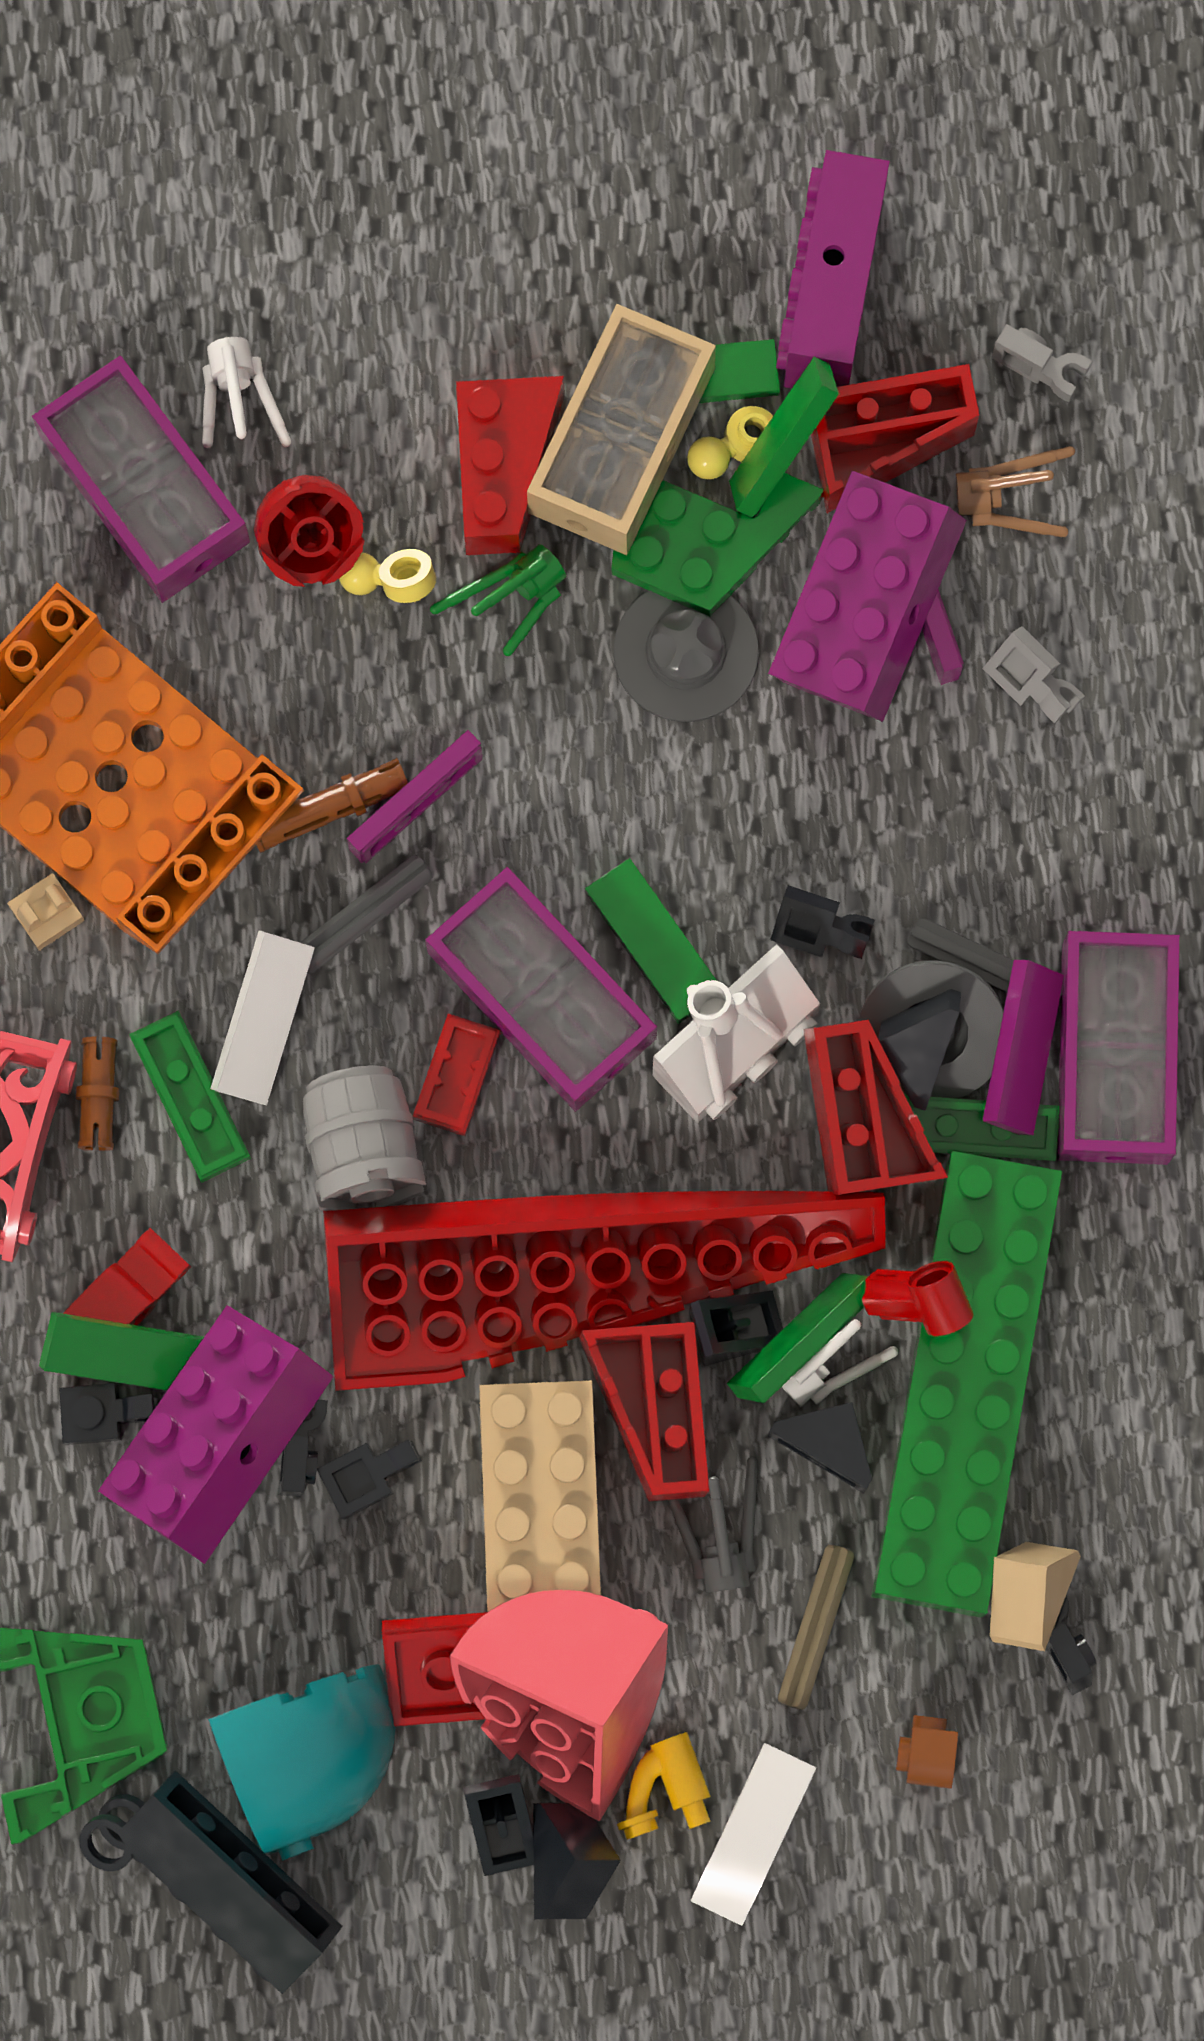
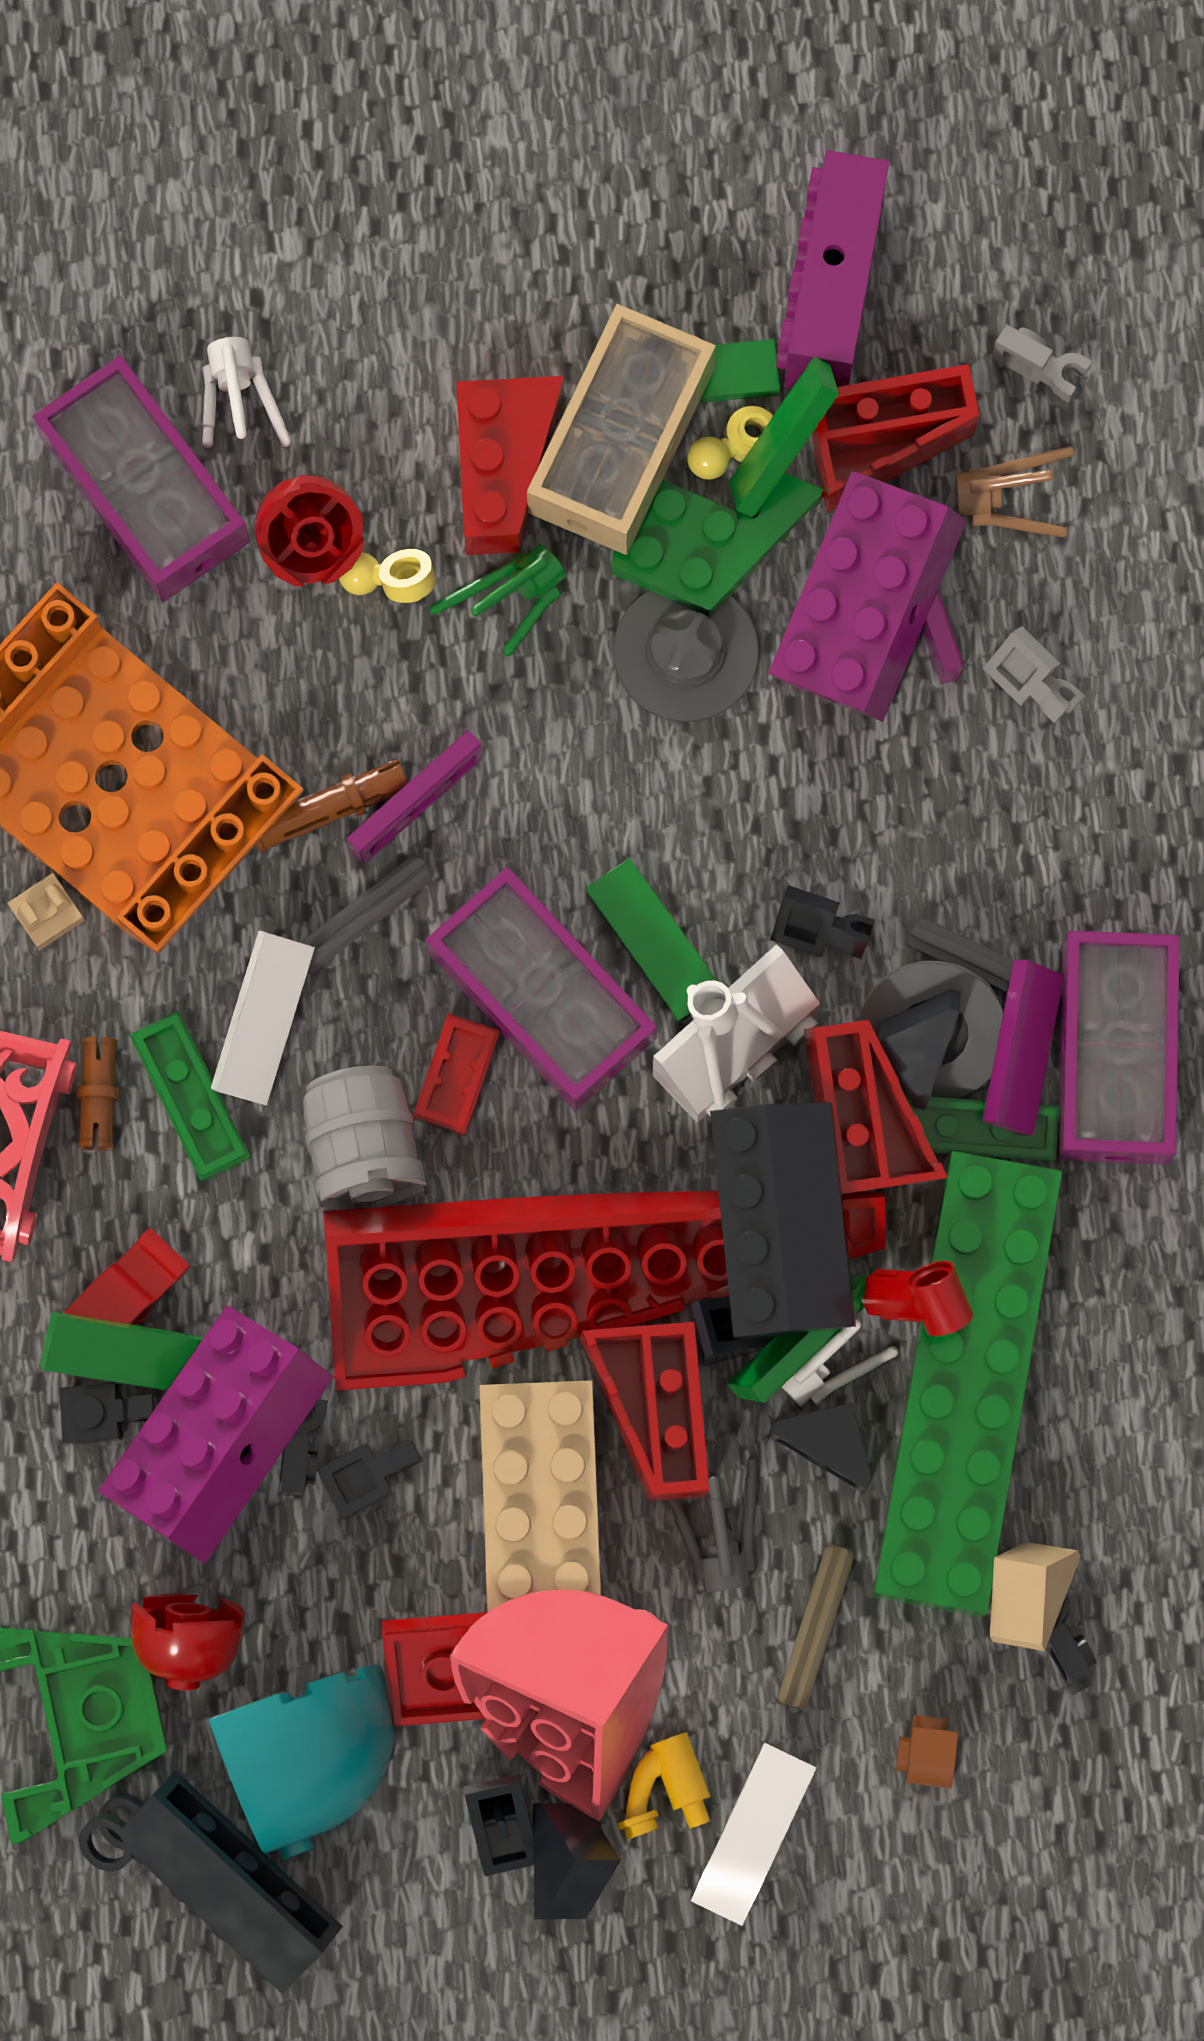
none -> red cylinder [130,1593,245,1691]
none -> black slope [710,1102,856,1339]

